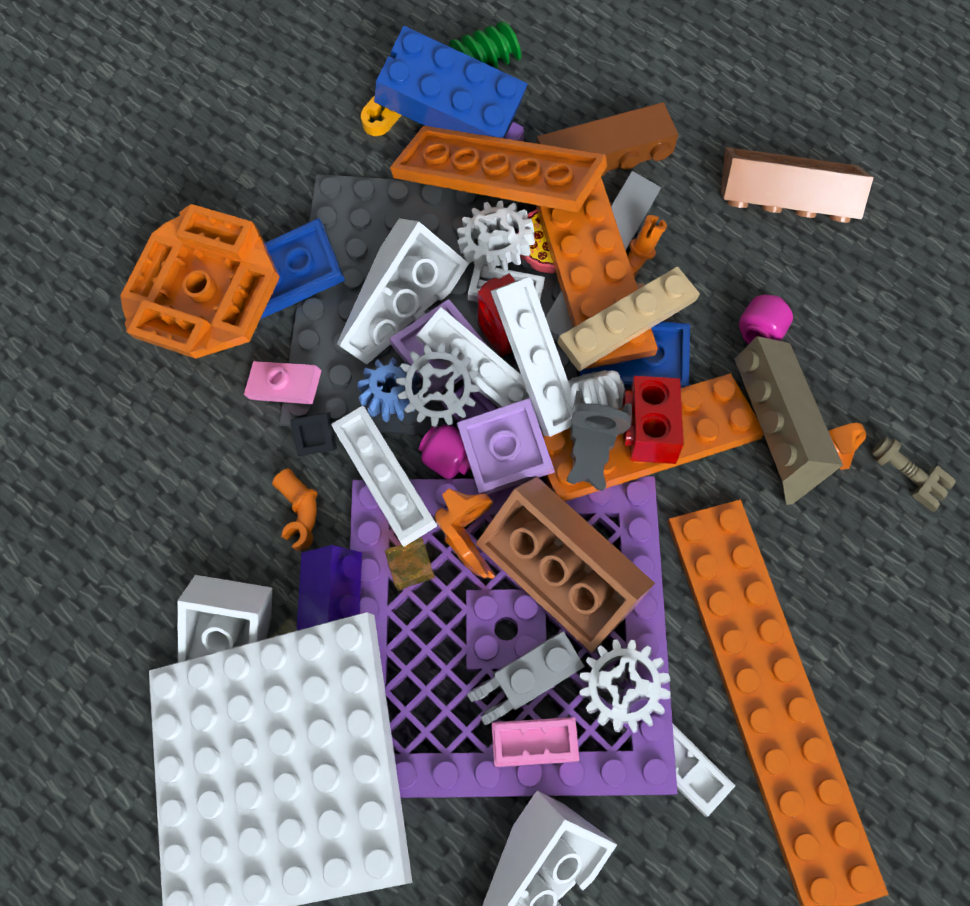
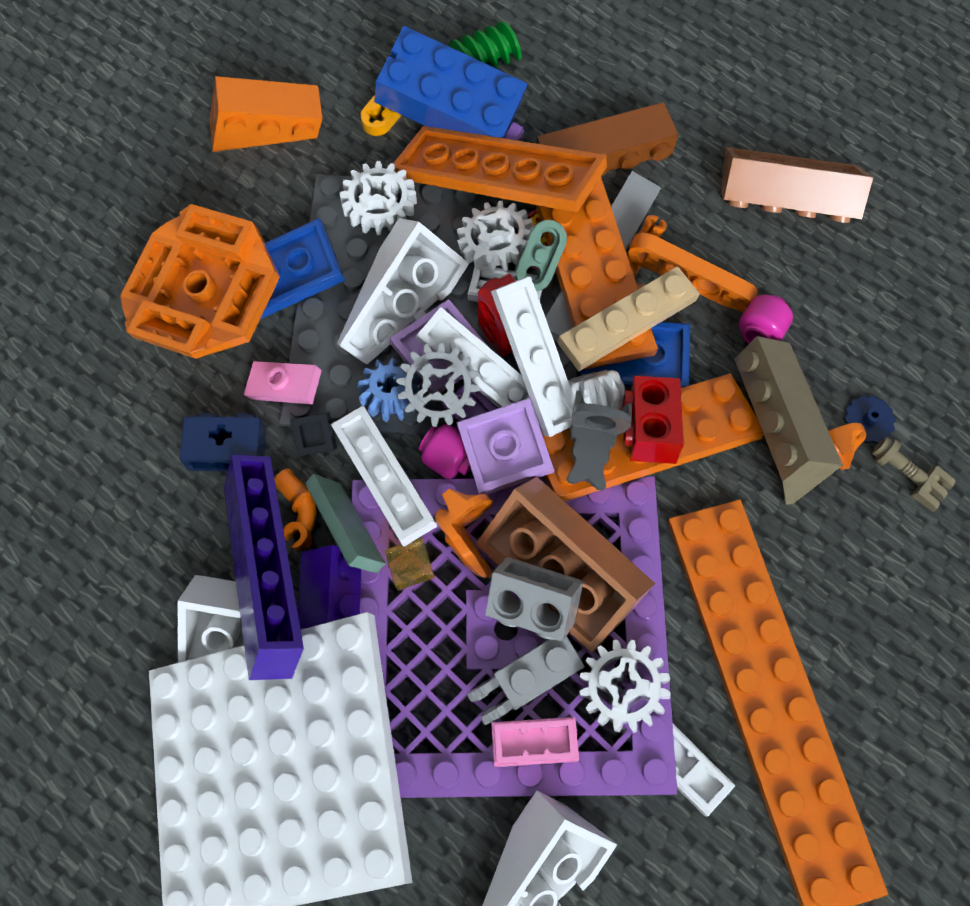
none -> dark blue brick [179,413,266,471]
none -> orange wedge [209,76,323,152]
none -> dark purple brick [224,455,304,680]
none -> sand green tile [305,474,386,573]
none -> white gear [340,161,417,235]
none -> light grey brick [485,557,584,641]
none -> sand green plate [515,220,567,291]
none -> orange beam [628,233,758,312]
none -> dark blue piece [844,395,896,443]

